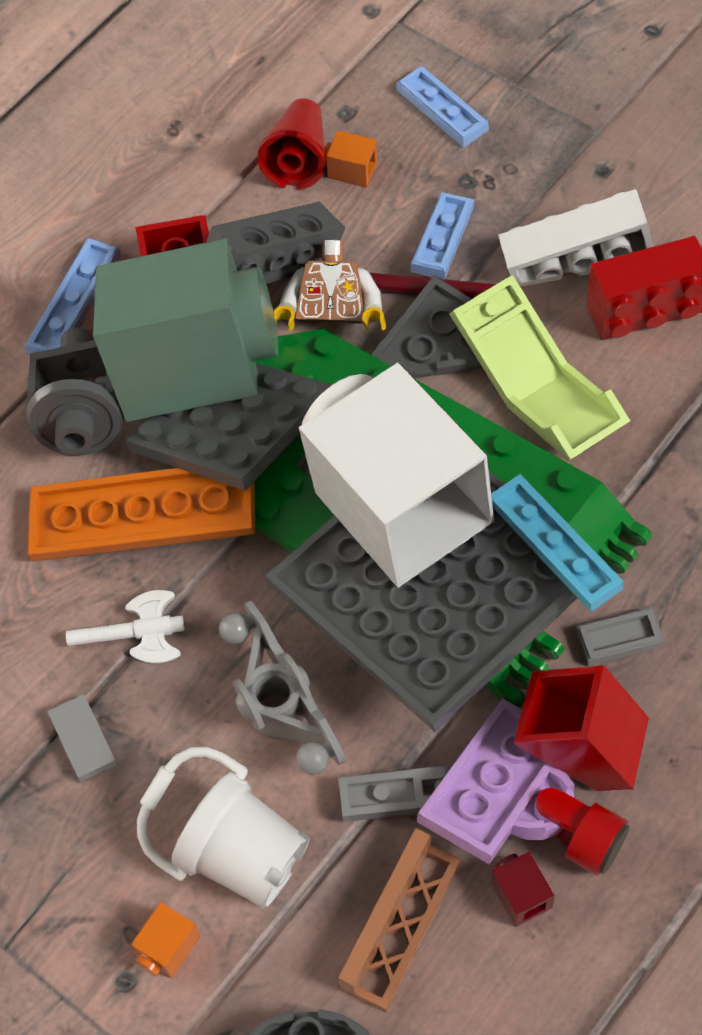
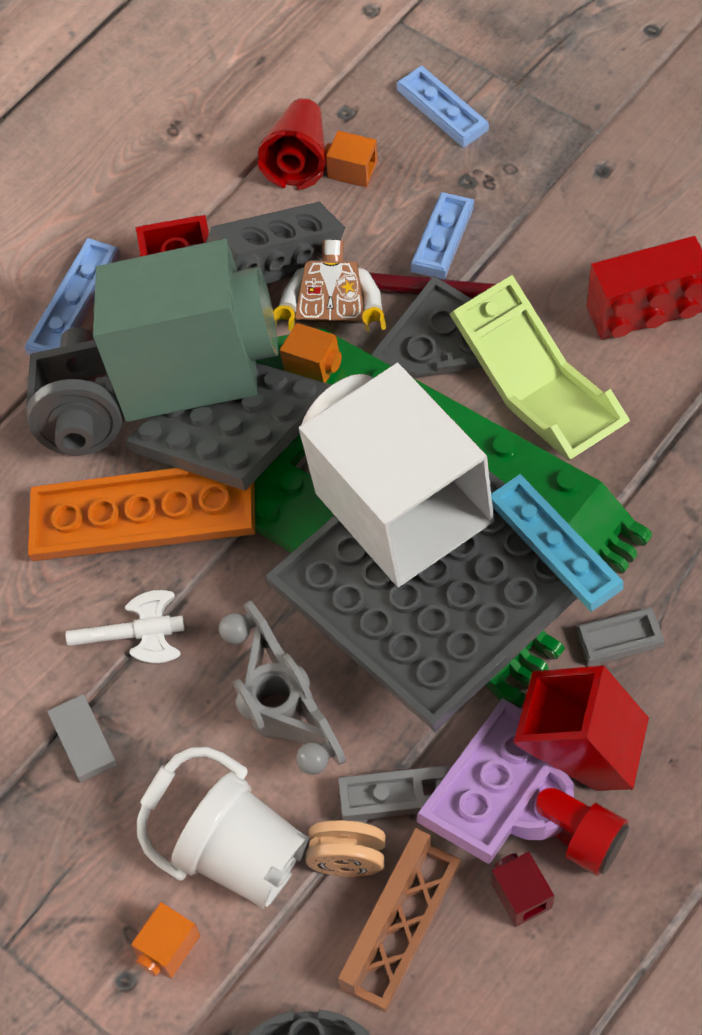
white wedge [498,189,654,287] -> none
none -> orange brick [280,322,342,383]
none -> light nougat head [306,820,386,877]

